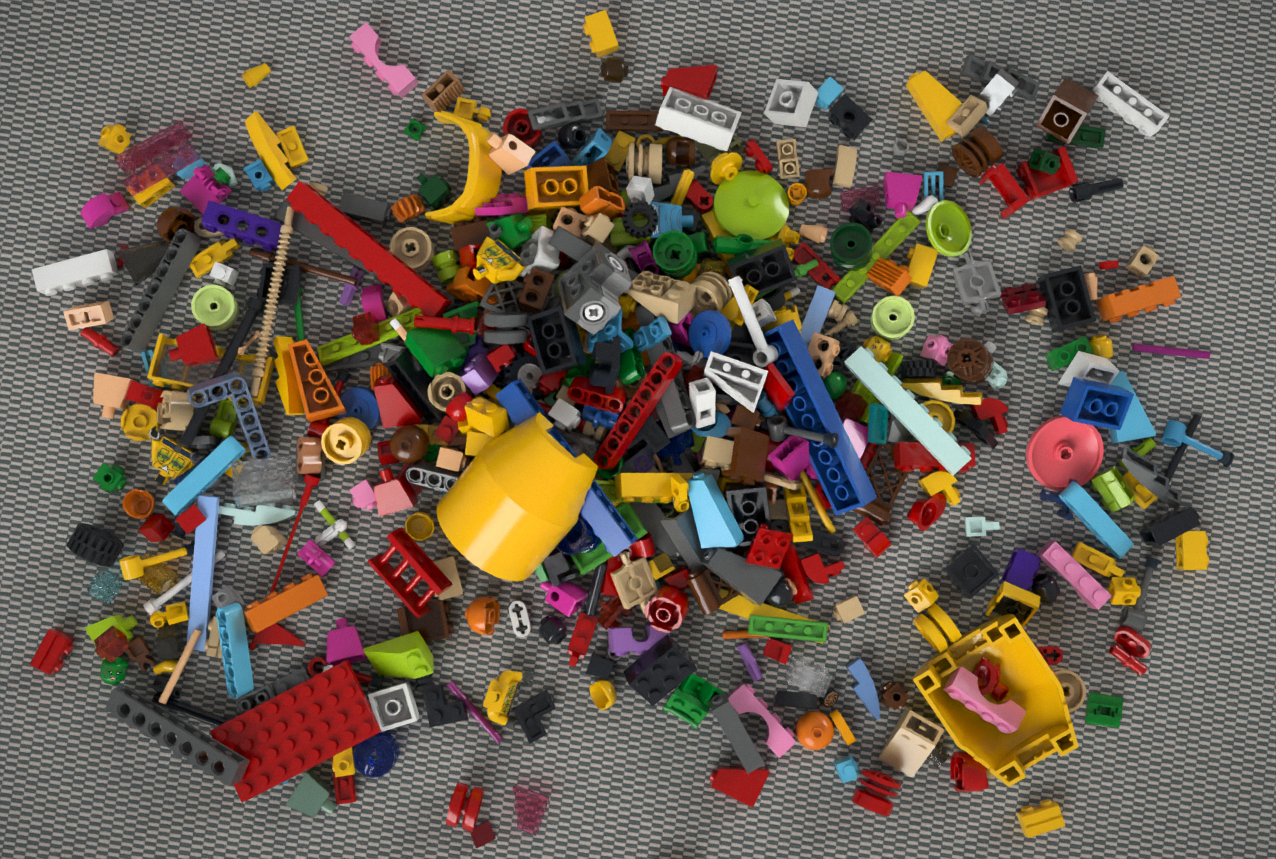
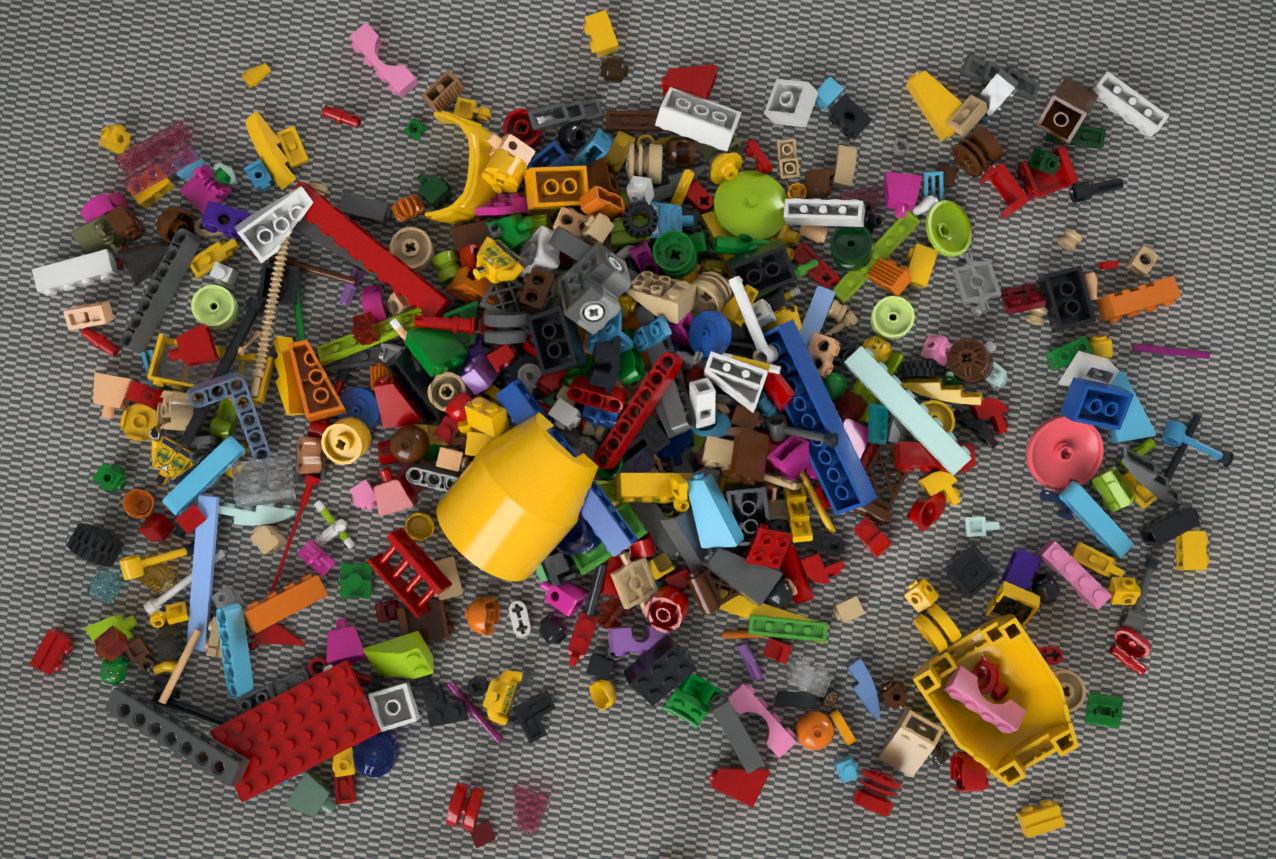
none -> olive hinge [70,214,127,254]
none -> reddish brown brick [105,205,147,242]
none -> white wedge [235,186,313,263]
none -> red pin [322,105,362,129]
none -> green piece [340,563,372,599]
none -> dark red slope [375,599,399,623]
none -> black wheel [467,676,488,697]
none -> yellow brick [481,150,527,193]
none -> yellow bar [722,353,781,374]
none -> white brick [784,198,865,227]

